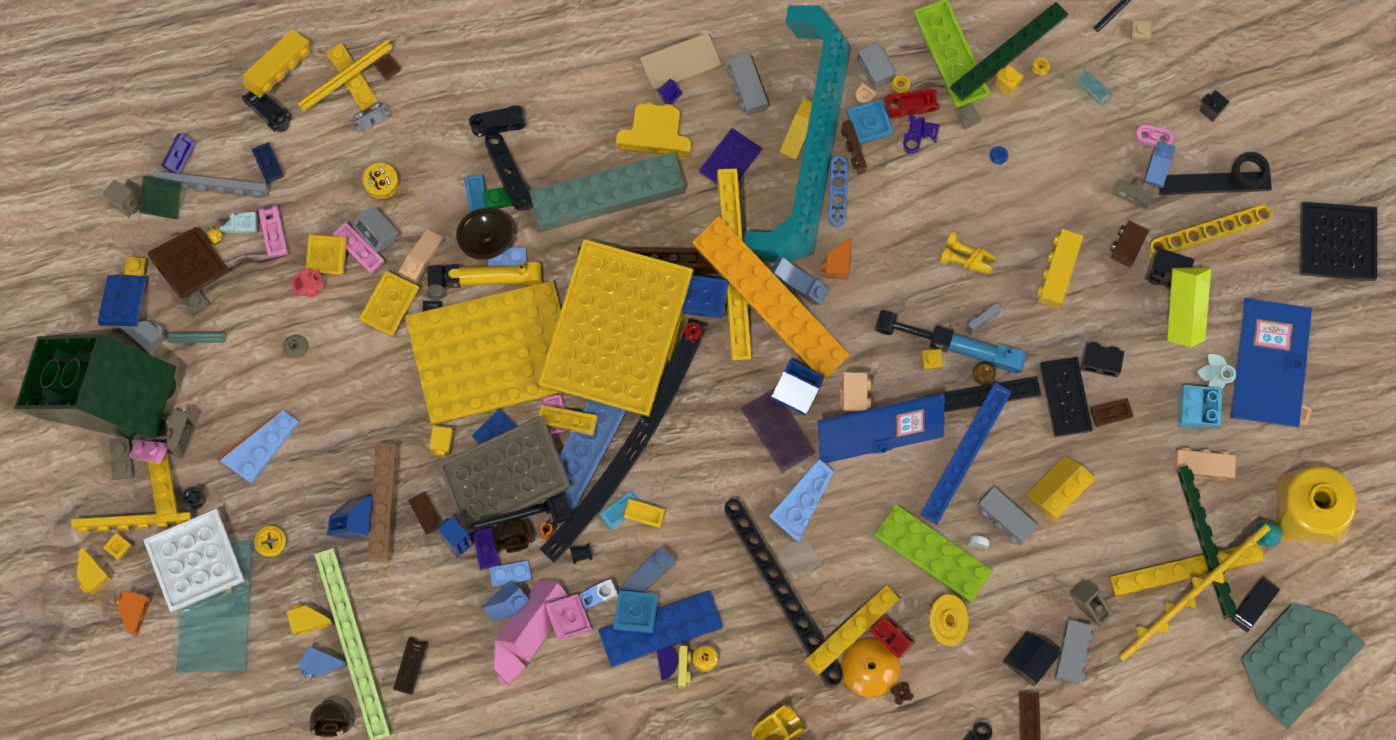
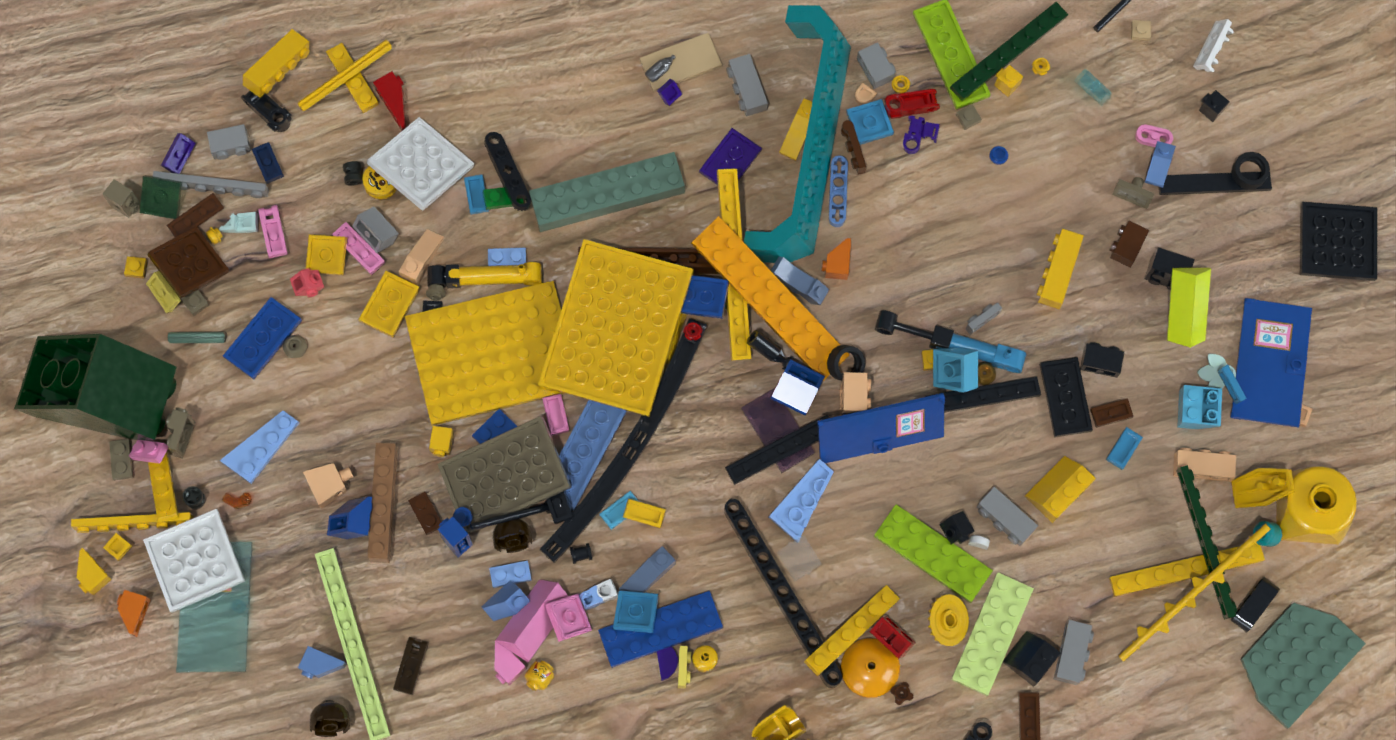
blue plate [98,275,147,326] -> none
light grey slope [118,321,166,355] -> none
orange axle [216,416,274,461] -> none
yellow gear [254,526,286,557] -> none
yellow slope [286,604,333,637] -> none
light grey hinge [350,102,390,132] -> none
reddish brown plate [374,54,401,81] -> none
dark brown dish [456,208,513,260] -> none
black piece [469,105,526,137] -> none
dark purple plate [473,527,499,570] -> none
yellow plate [538,405,598,436] -> none
orange pin [539,522,555,540] -> none
yellow brick [616,102,691,158] -> none
blue plate [920,382,1012,525] -> none
yellow piece [939,230,997,274] -> none
dark tan slope [1070,581,1113,627] -> none
yellow beam [1147,205,1272,258] -> none
none -> light yellow plate [146,271,181,313]
none -> reddish brown tile [166,193,224,237]
none -> light grey brick [207,124,251,160]
none -> clear orange arm [222,492,252,509]
none -> blue plate [223,297,302,380]
none -> light nougat torso [303,463,354,509]
none -> pearl dark grey wheel [343,161,363,186]
none -> white plate [367,117,474,211]
none -> red slope [373,71,406,131]
none -> blue plate [453,507,472,527]
none -> yellow head [525,660,554,691]
none -> flat silver piece [645,55,675,82]
none -> black tile [725,415,829,485]
none -> black wheel [747,330,793,371]
none -> black tyre [827,345,865,381]
none -> medium azure slope [933,348,978,393]
none -> black brick [939,511,975,545]
none -> yellowish green plate [951,572,1034,696]
none -> dark azure tile [1106,427,1143,470]
none -> white plate [1193,19,1233,73]
none -> dark azure tile [1218,365,1247,404]
none -> yellow piece [1231,468,1295,508]

